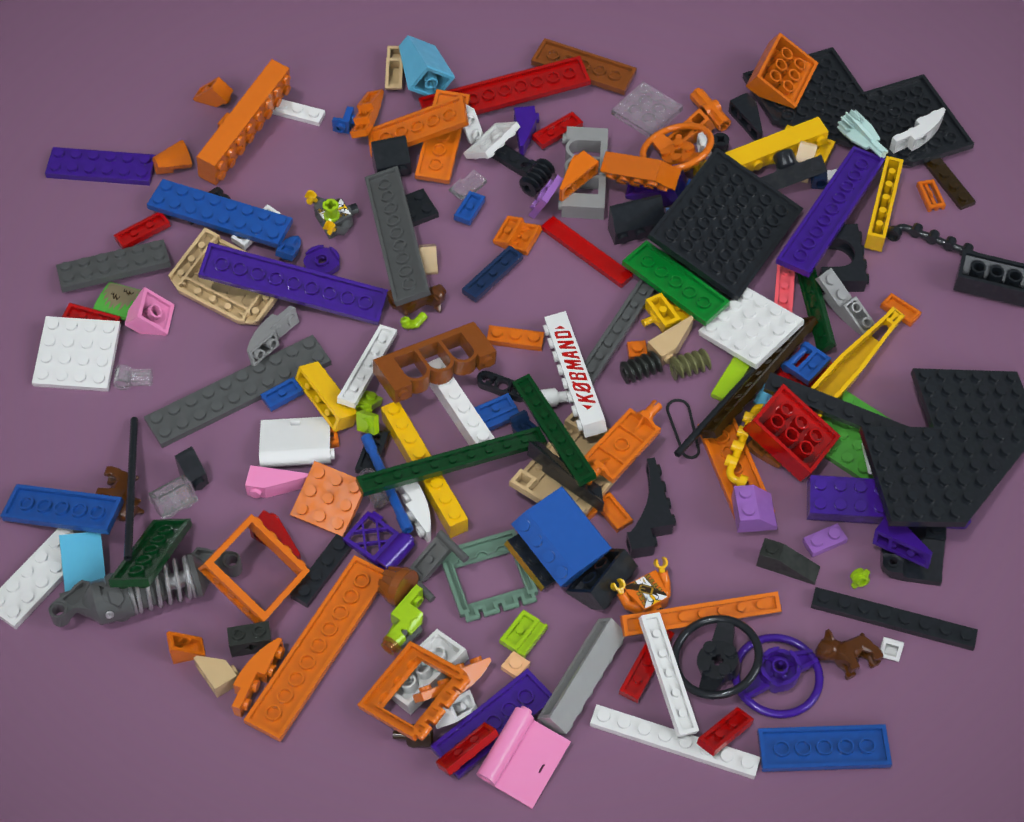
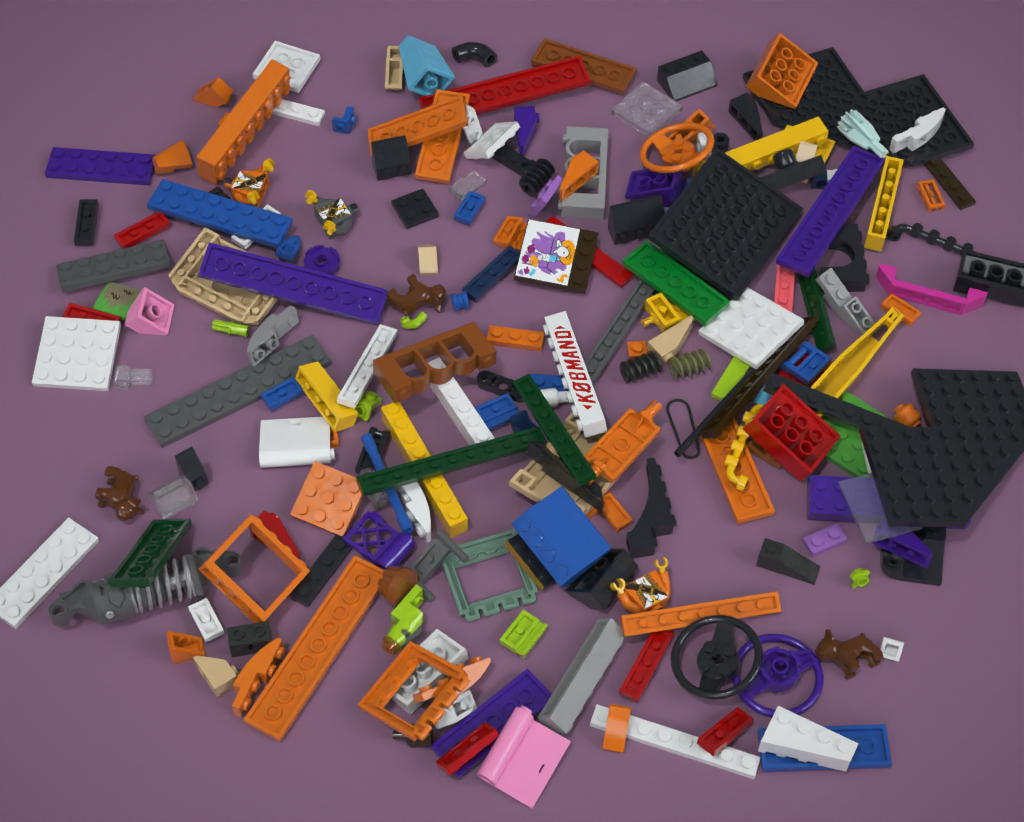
blue plate [0,484,124,535] -> none
medium azure tile [59,532,106,592] -> none
black piece [124,417,138,561] -> none
bright pink slope [245,465,308,498] -> none
lime bush [322,199,340,222] -> none
orange slope [350,89,384,139] -> none
lime bracket [356,408,379,435] -> none
dark grey plate [365,166,431,307] -> none
light nougat plate [501,651,530,679] -> none
red plate [532,112,583,149] -> none
orange brick [600,151,681,192] -> none
white plate [638,612,699,737] -> none
orange piece [690,88,731,132] -> none
medium lavender slope [731,485,777,533] -> none
black plate [811,587,978,651] -> none
none -> black plate [74,199,99,246]
none -> white plate [188,598,225,643]
none -> lime axle [212,319,250,337]
none -> torso [224,158,275,208]
none -> white plate [252,41,321,93]
none -> black cylinder [451,42,498,67]
none -> blue wheel [451,291,469,311]
none -> plate [514,219,599,294]
none -> blue plate [530,374,567,391]
none -> orange slope [602,704,631,753]
none -> slope [657,50,717,103]
none -> white wedge [758,706,858,772]
none -> clear piece [838,473,923,544]
none -> dark pink slope [876,264,988,315]
none -> orange head [893,403,922,427]

